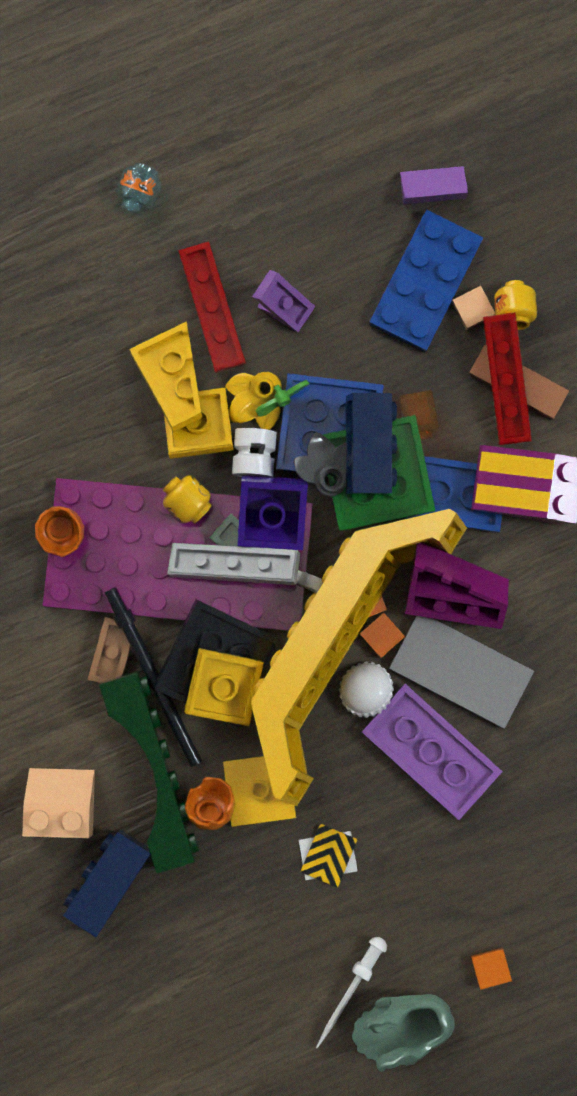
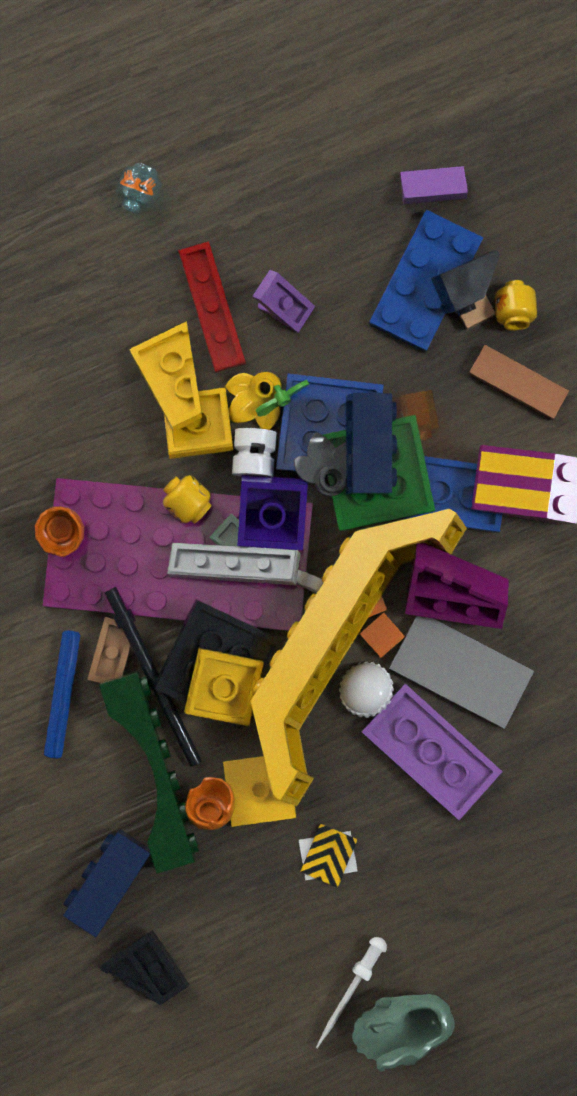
light nougat slope [22,768,95,838] -> none
orange tile [471,948,512,990] -> none
red tile [483,312,532,445] -> none
none -> blue axle [44,630,81,759]
none -> black wing [100,930,189,1005]
none -> black slope [431,250,500,316]

